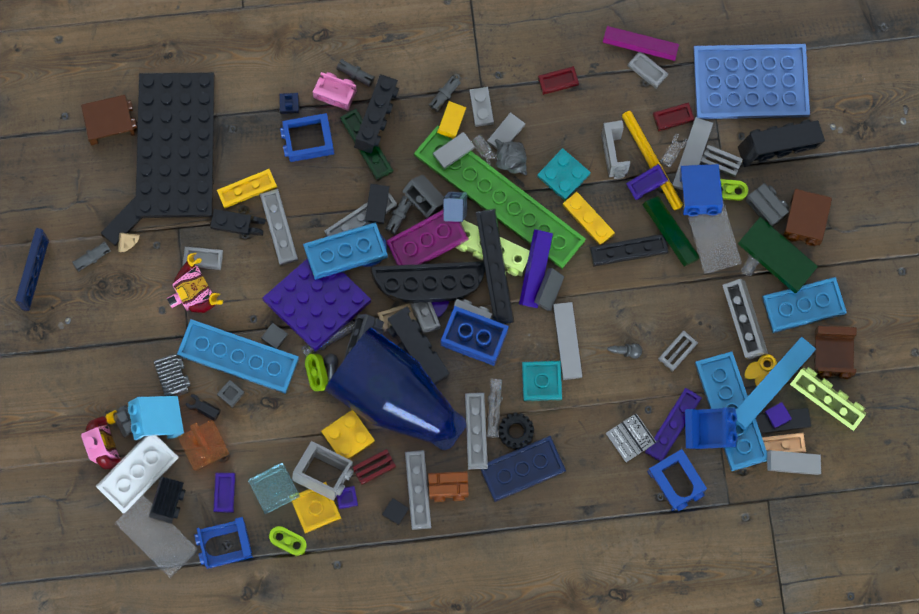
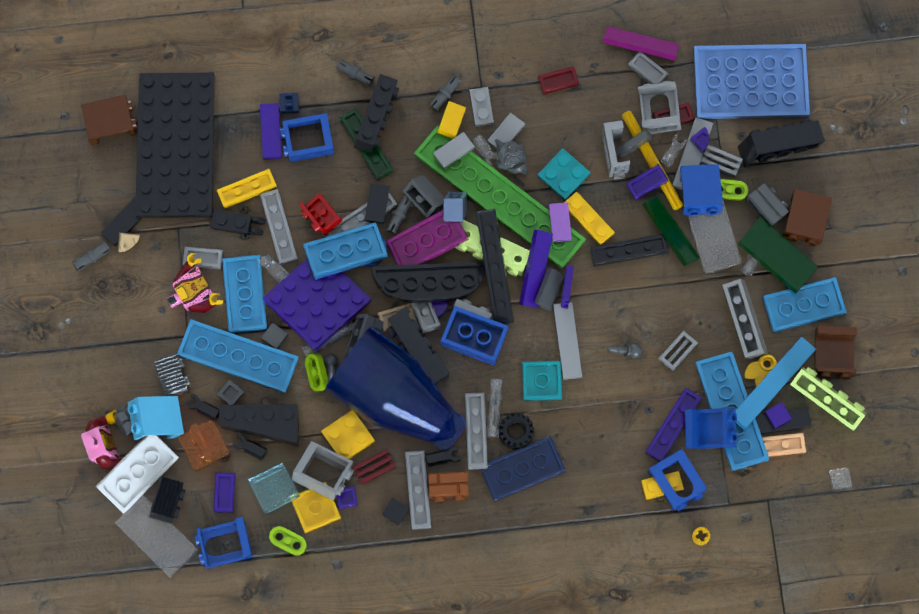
dark blue tile [15,228,49,311] -> none
bright pink hinge [313,72,357,111] -> none
light grey sticker [606,414,656,462] -> none
light grey tile [767,450,821,475] -> none
none -> black wedge [219,404,299,447]
none -> dark azure tile [222,255,267,334]
none -> black bar [232,434,267,460]
none -> clear bar [258,254,289,284]
none -> dark purple tile [260,103,282,160]
none -> red bracket [299,193,343,236]
none -> black bar [426,447,461,467]
none -> medium lavender tile [549,202,572,242]
none -> dark purple tile [561,265,574,309]
none -> dark grey tile [615,131,653,158]
none -> light grey panel [638,81,682,134]
none -> yellow plate [641,471,684,500]
none -> dark purple tile [690,127,709,153]
none -> yellow bush [692,527,710,546]
none -> clear plate [828,467,852,491]

